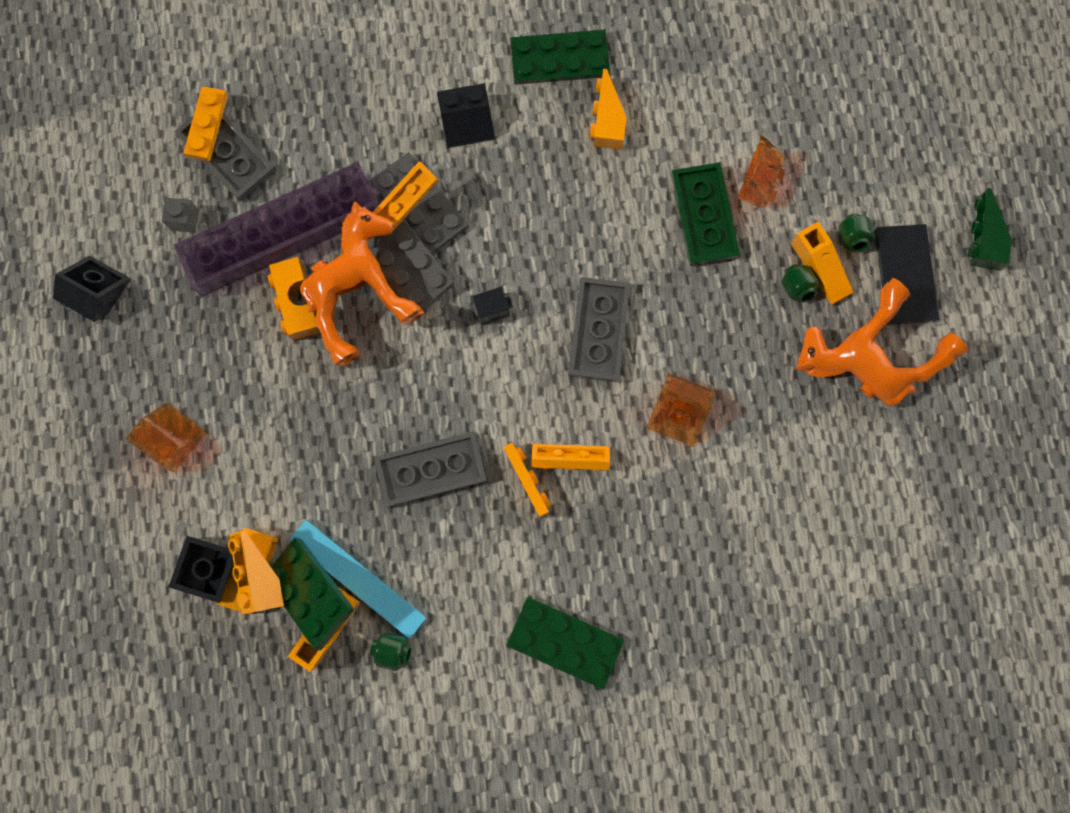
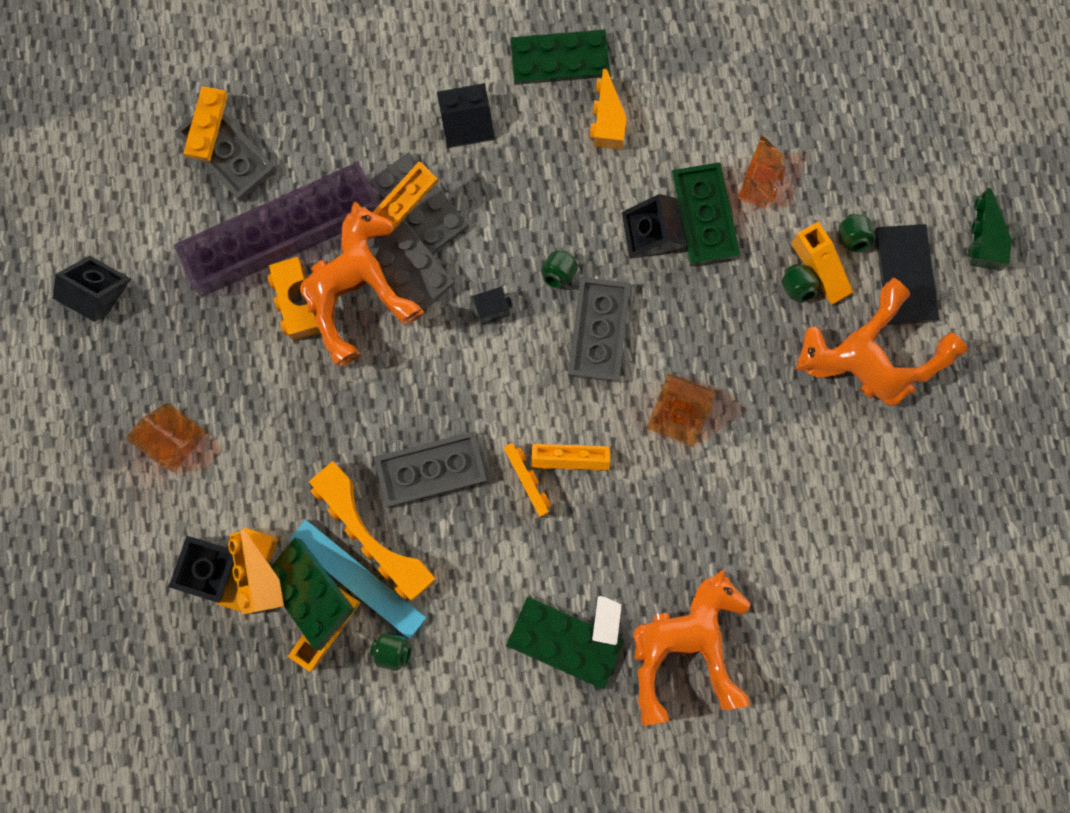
dark grey brick [162,197,199,233] -> none
none -> light orange arch [309,461,437,601]
none -> dark green head [541,251,578,288]
none -> white sticker [593,596,622,645]
none -> black slope [621,194,687,259]
none -> orange animal [633,570,751,726]

